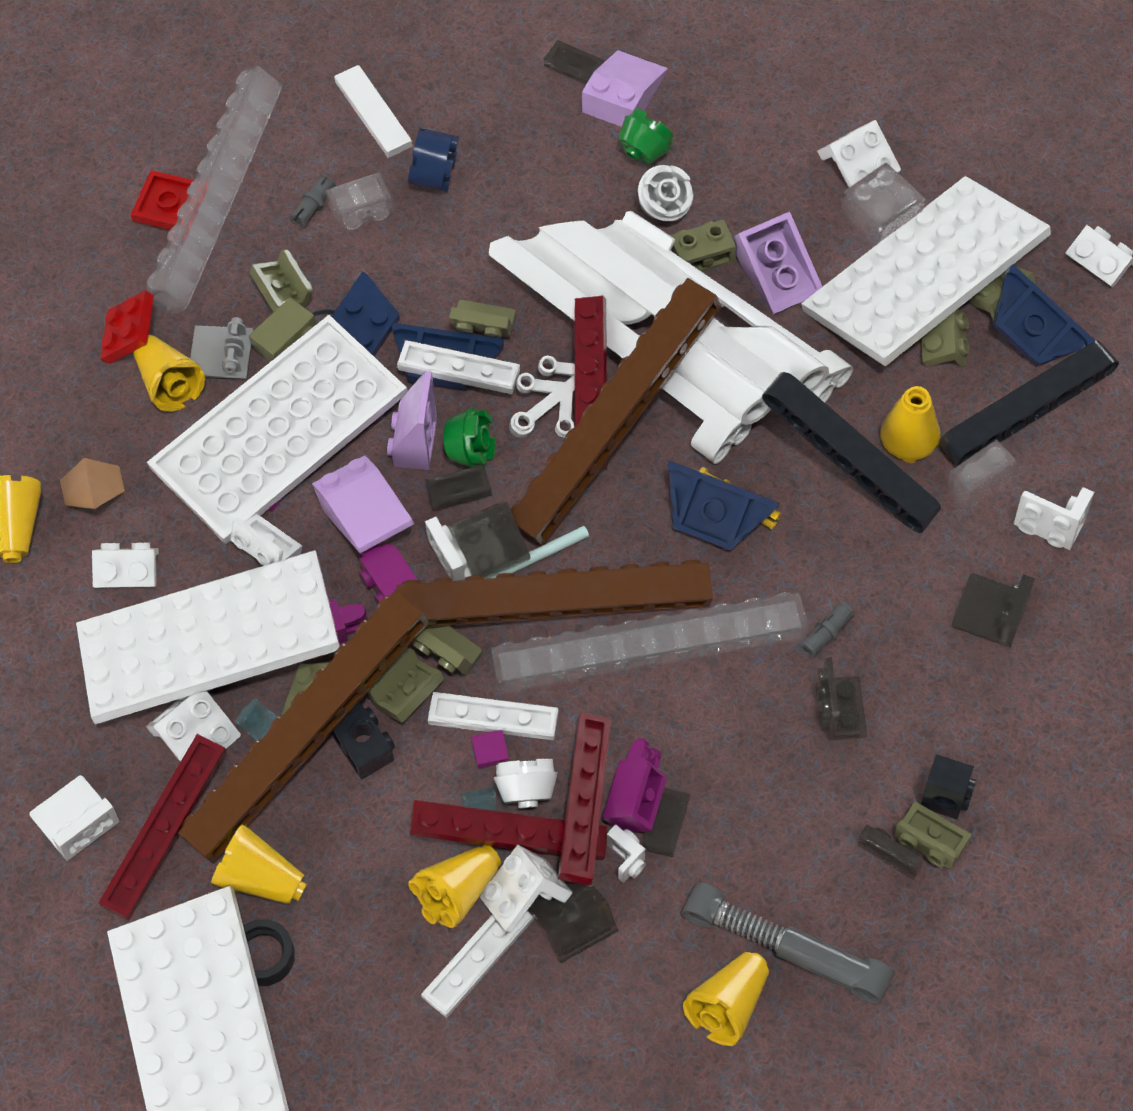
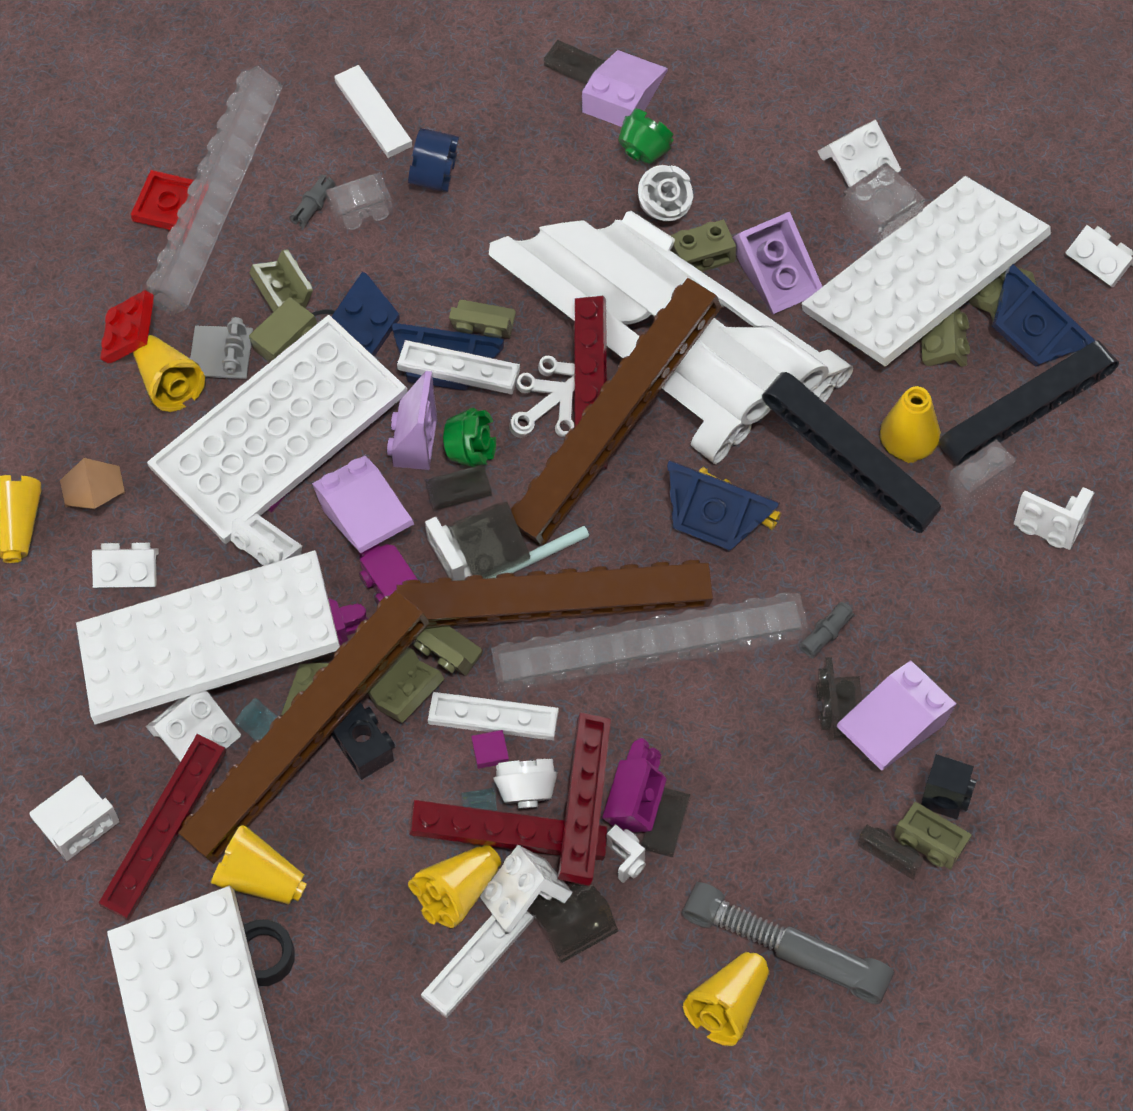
clear smoke bracket [952,573,1035,648] -> none
none -> lavender slope [837,660,956,770]

